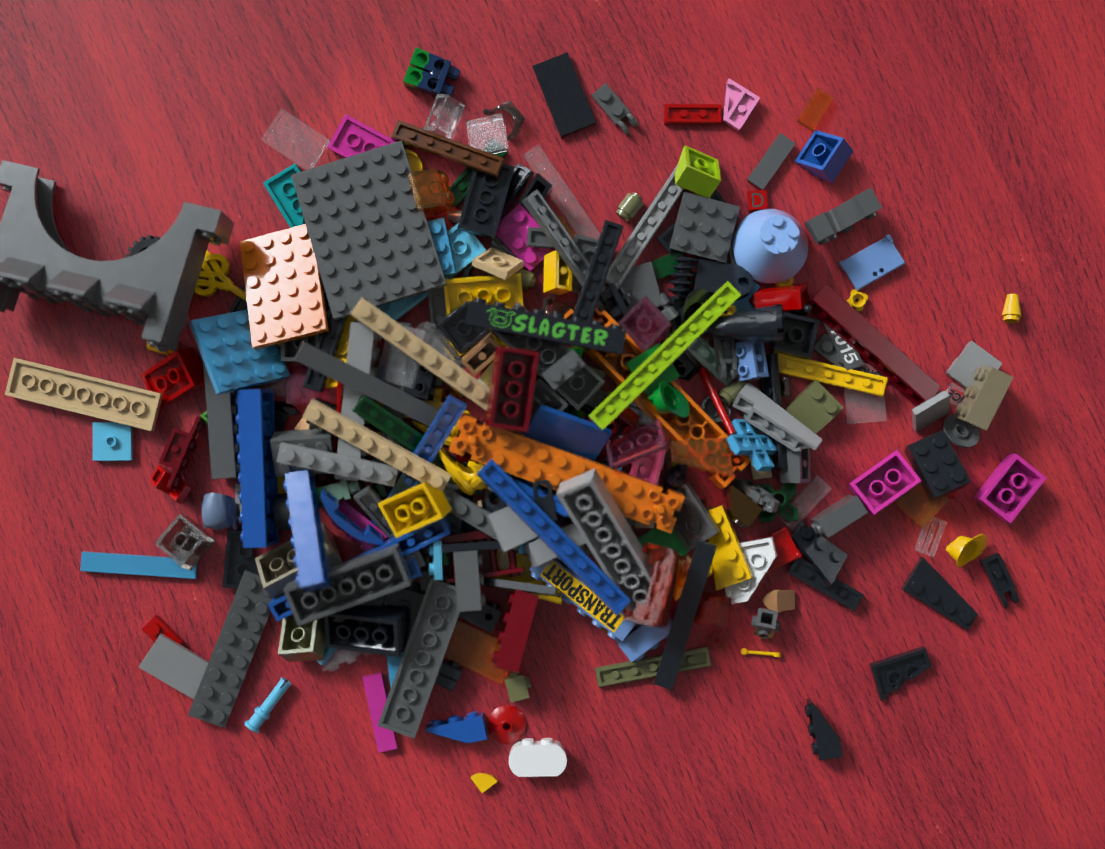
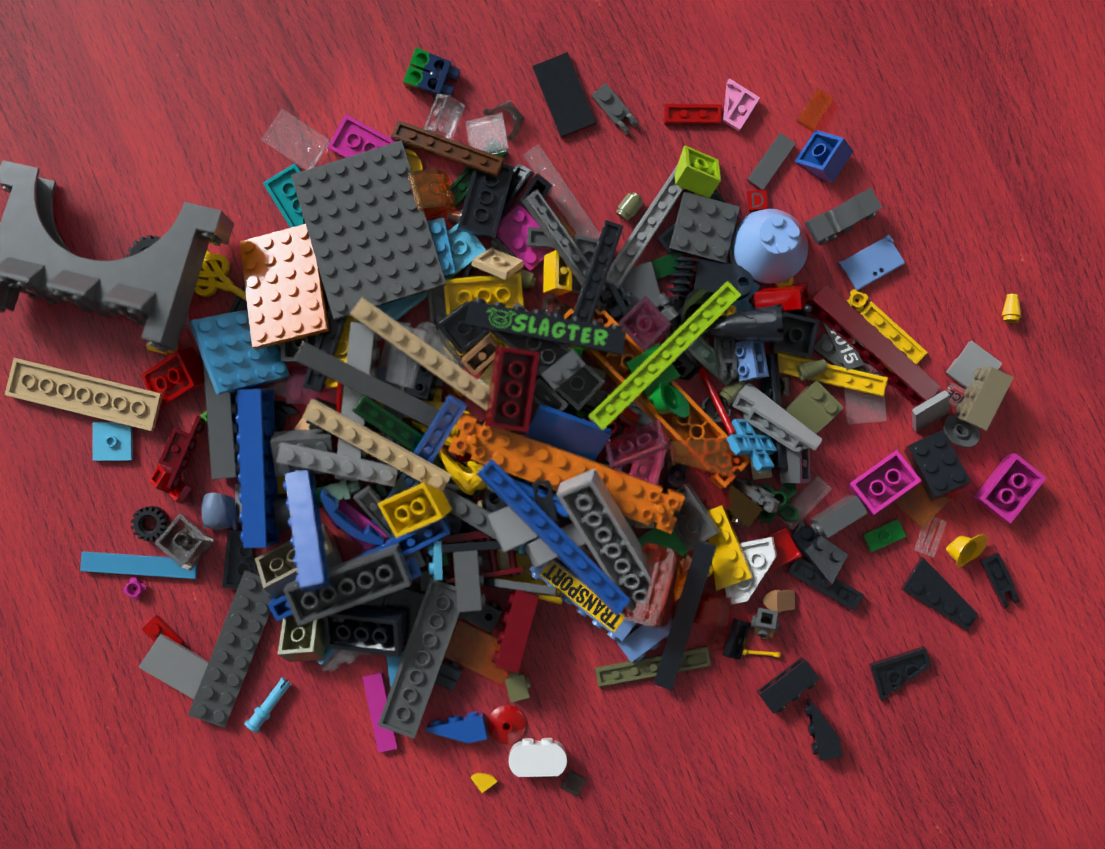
none -> dark pink plate [123,577,147,600]
none -> black tyre [131,506,170,541]
none -> clear smoke tile [560,769,586,797]
none -> black plate [723,618,751,660]
none -> black brick [756,657,819,714]
none -> olive cone [797,359,828,381]
none -> yellow tile [860,301,928,364]
none -> green plate [862,519,906,552]

